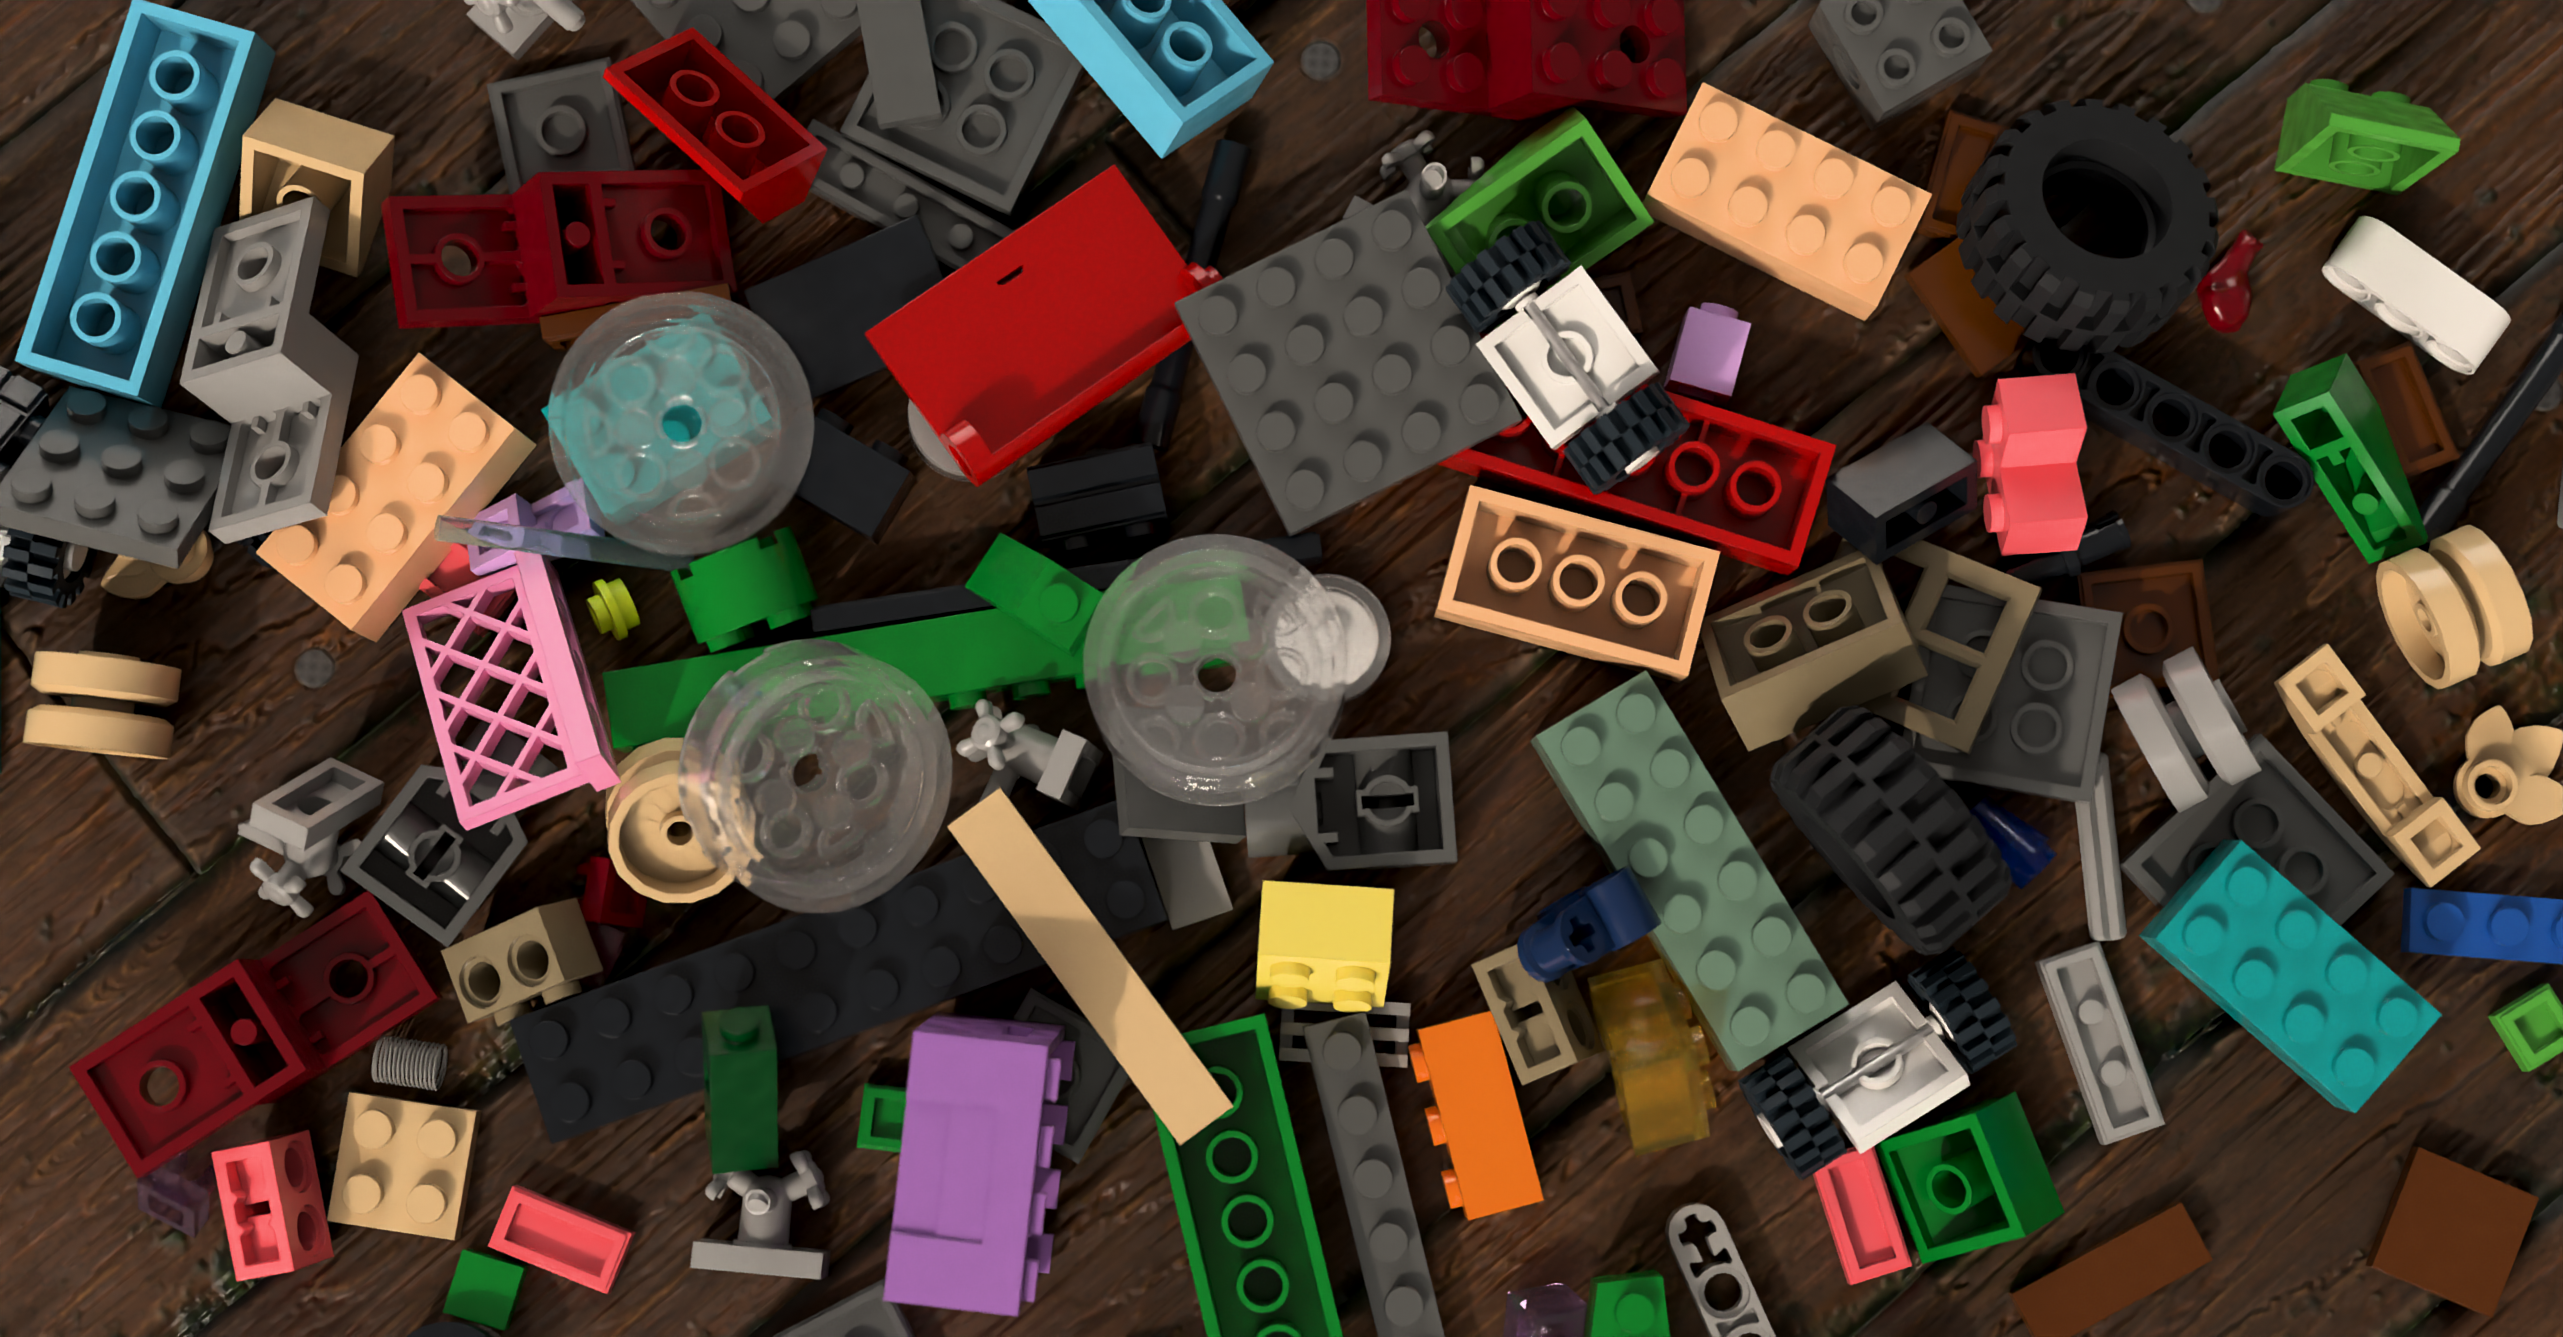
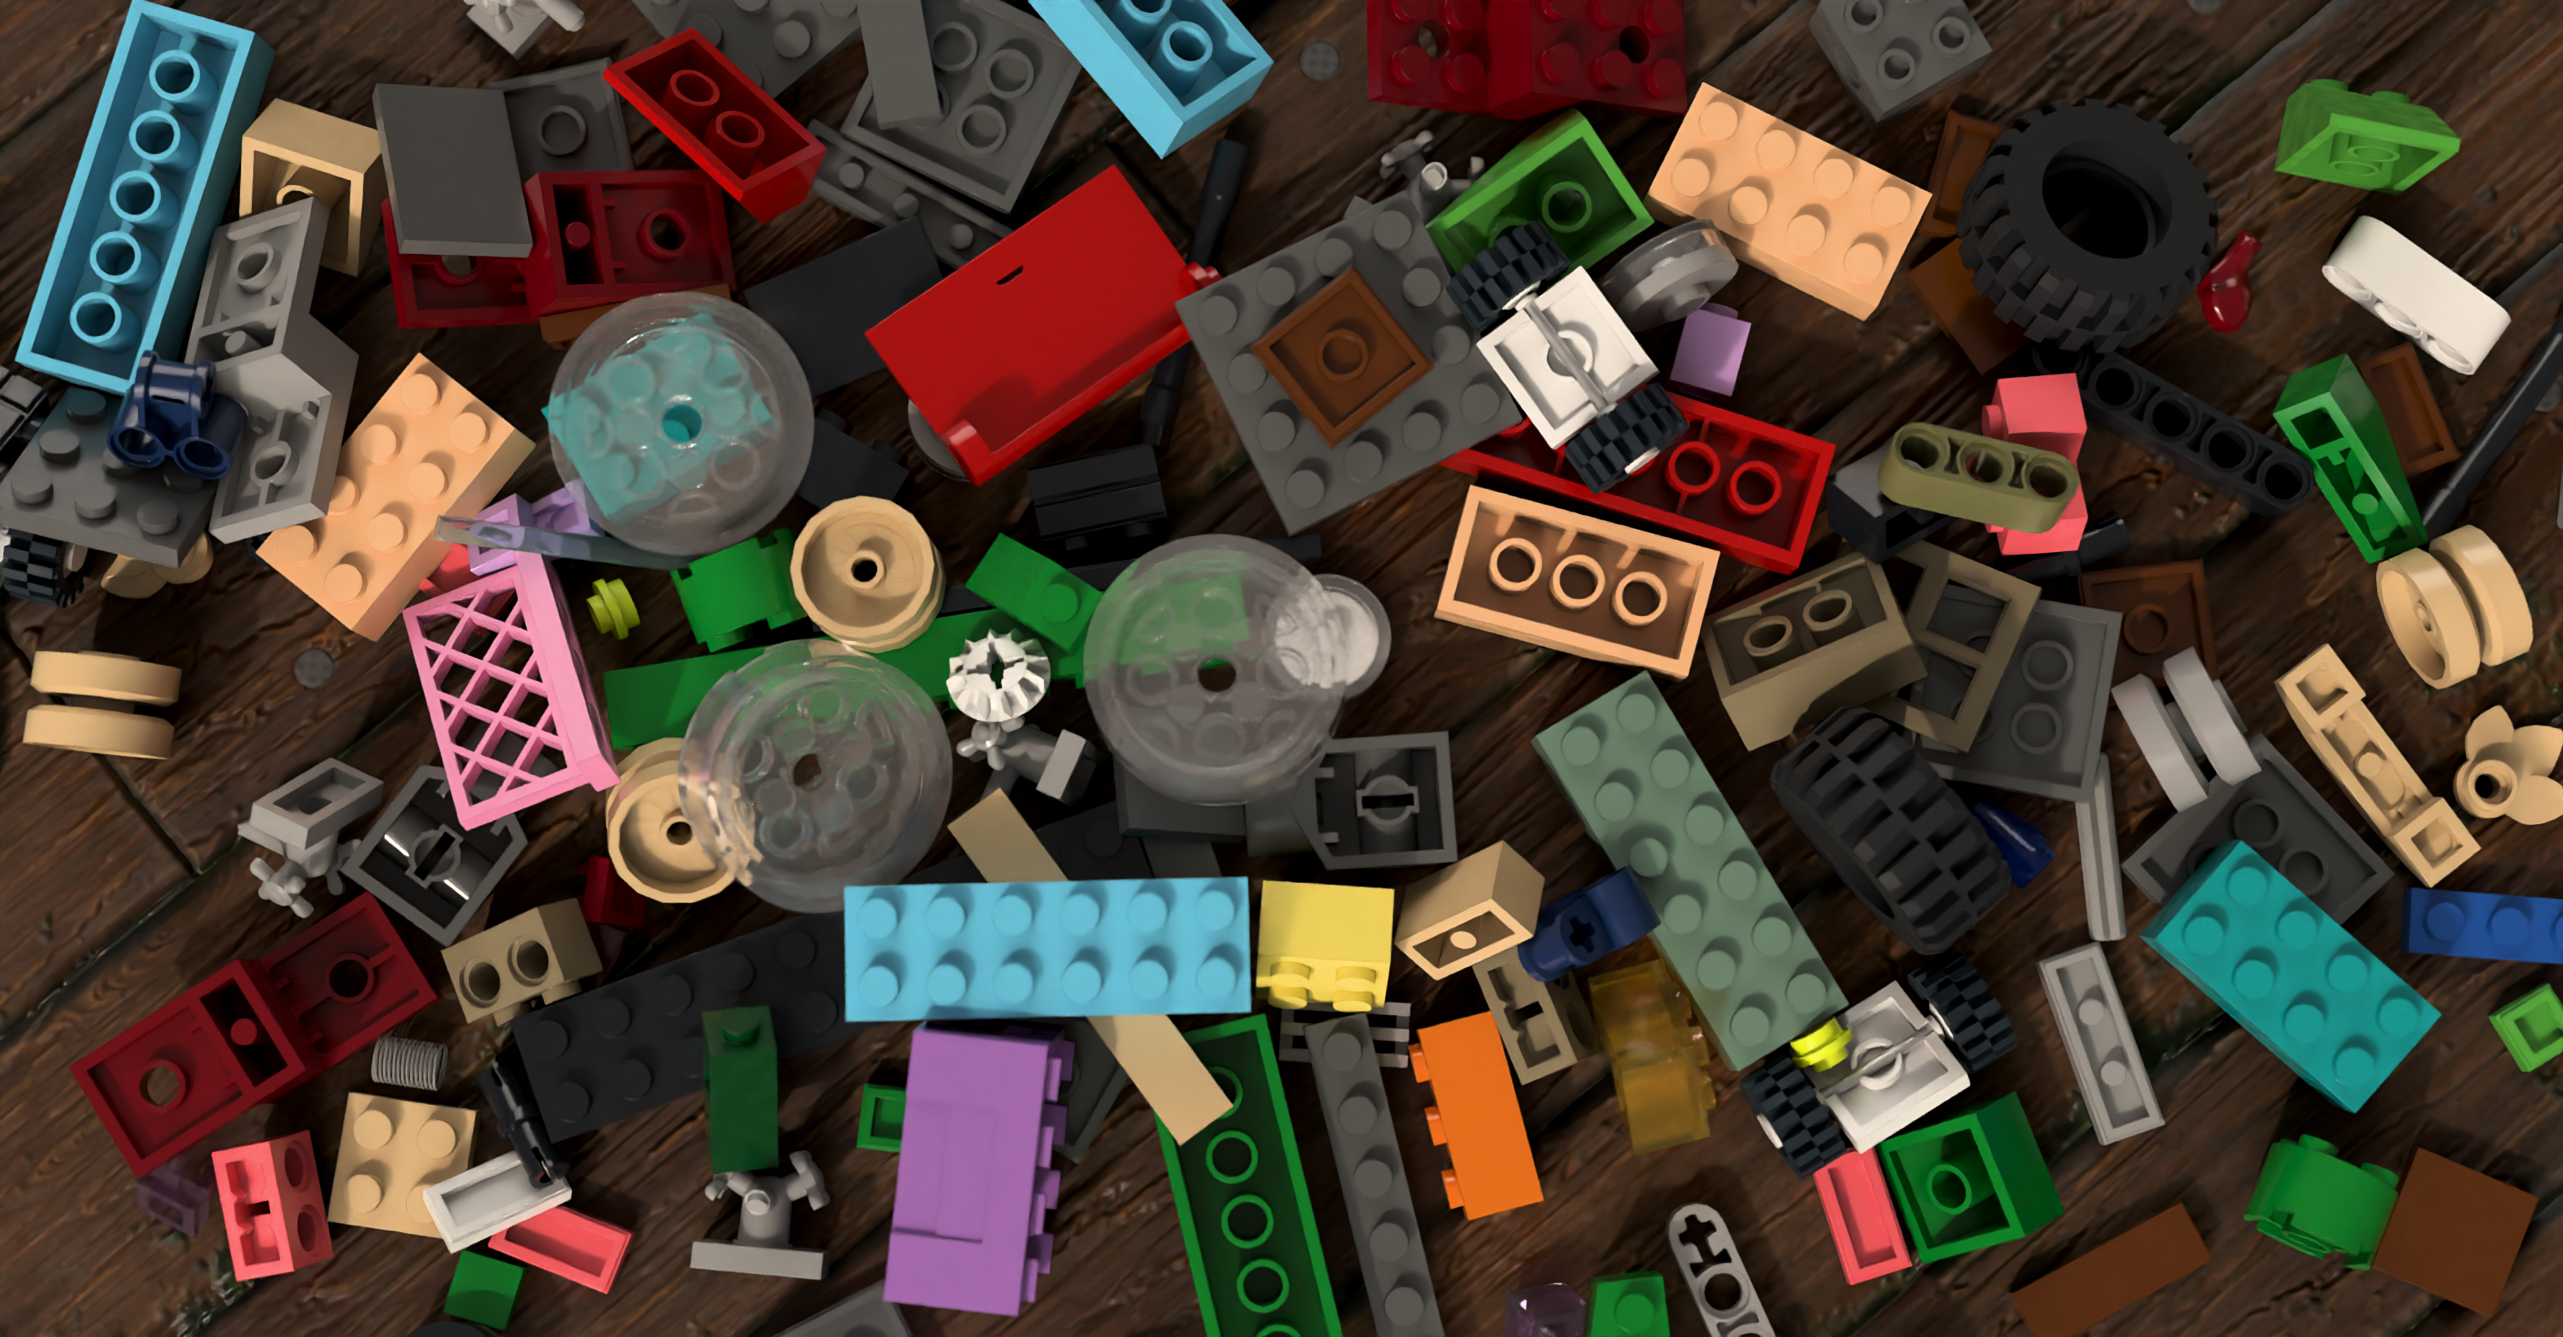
none -> dark blue piece [107,350,248,480]
none -> dark grey tile [372,83,533,258]
none -> white tile [423,1150,572,1254]
none -> black pin [475,1059,570,1188]
none -> tan wheel [790,496,947,653]
none -> medium azure brick [844,877,1251,1022]
none -> white gear [946,627,1051,722]
none -> reddish brown tile [1250,265,1435,450]
none -> tan brick [1394,840,1545,981]
none -> light grey piece [1602,219,1739,332]
none -> neon yellow plate [1789,1016,1854,1073]
none -> olive beam [1877,422,2079,534]
none -> green brick [2243,1135,2400,1270]

